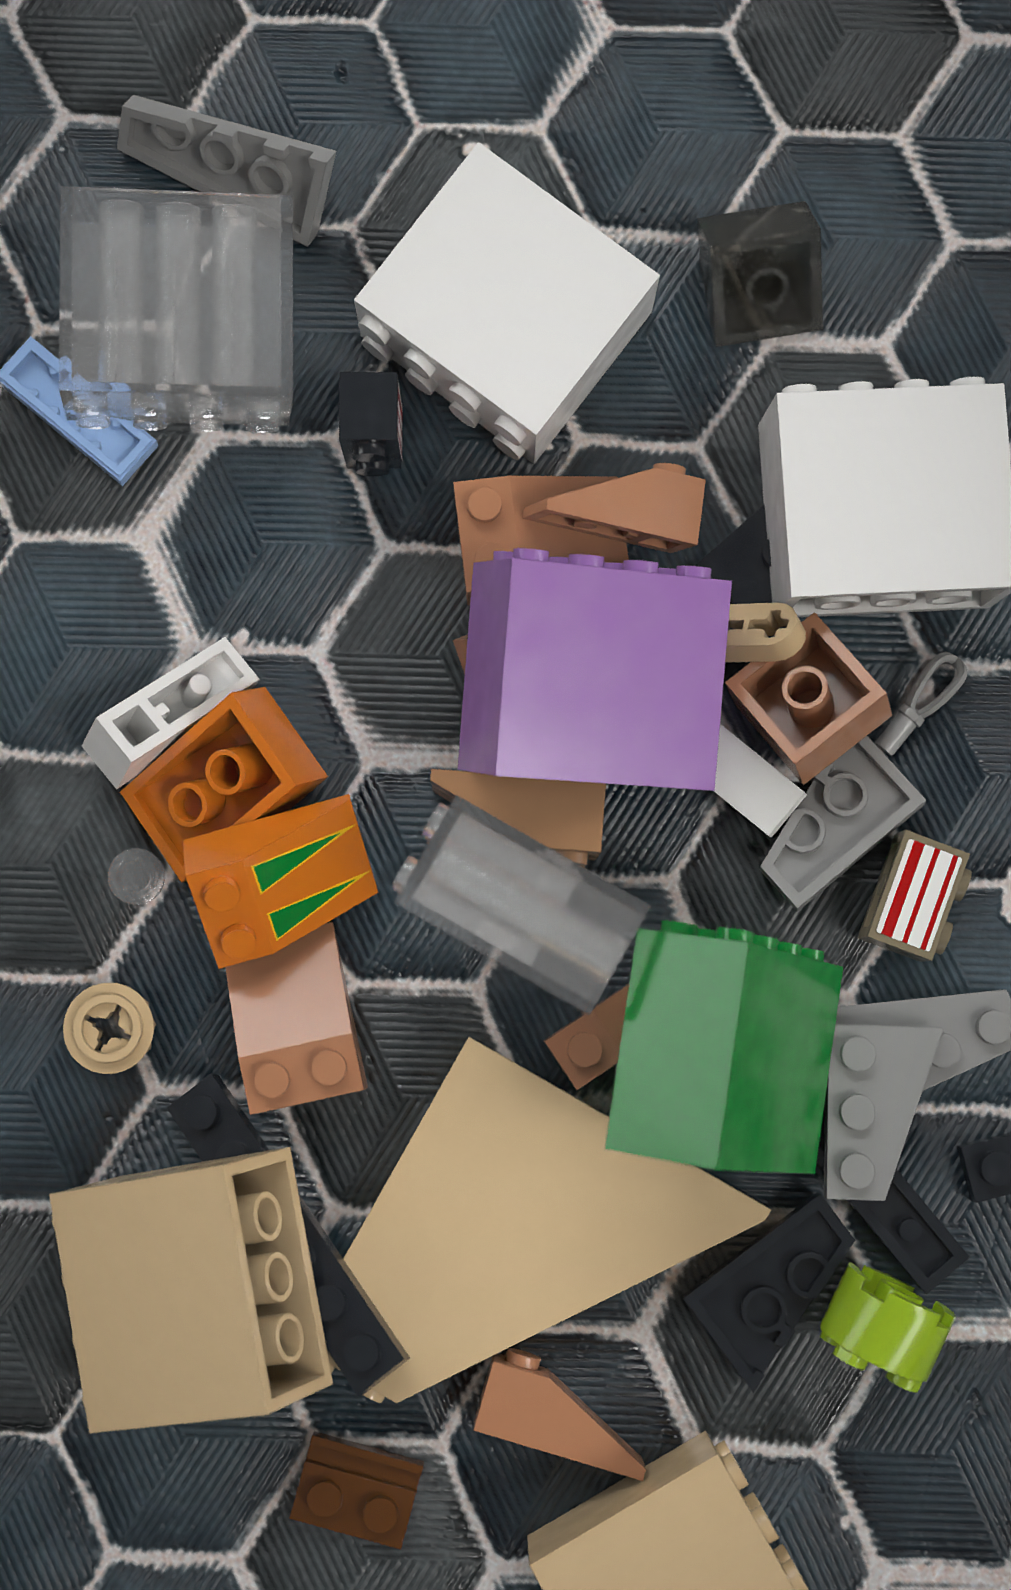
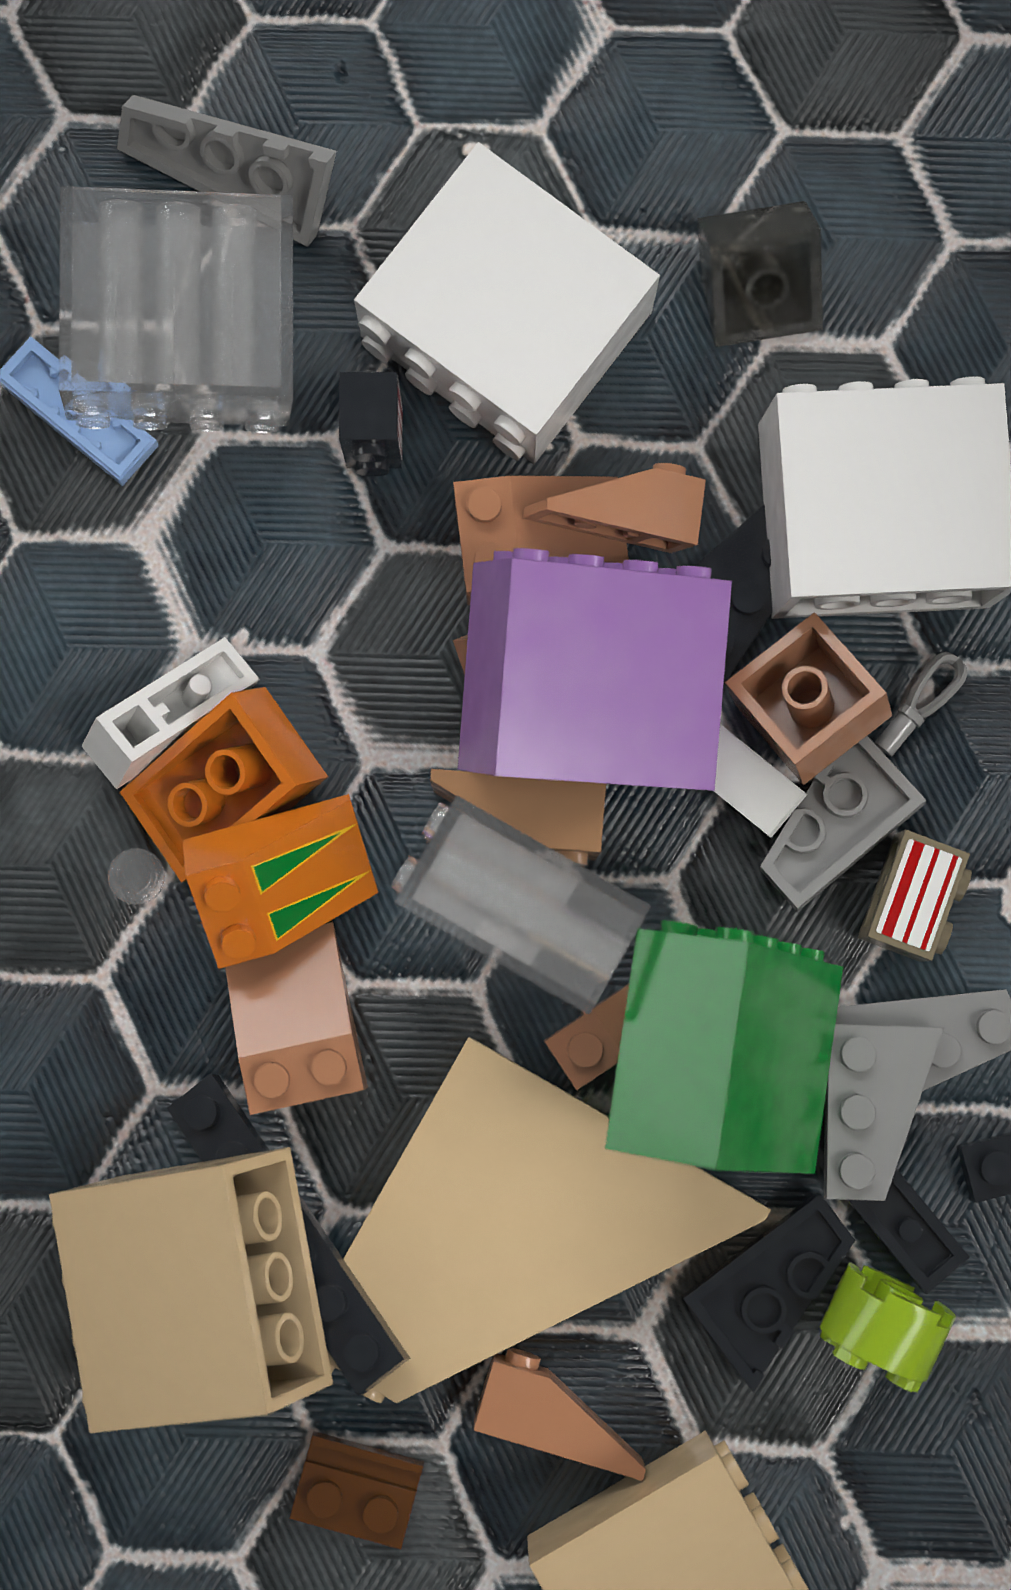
tan gear [63,983,156,1074] -> none
tan beam [725,603,806,662] -> none

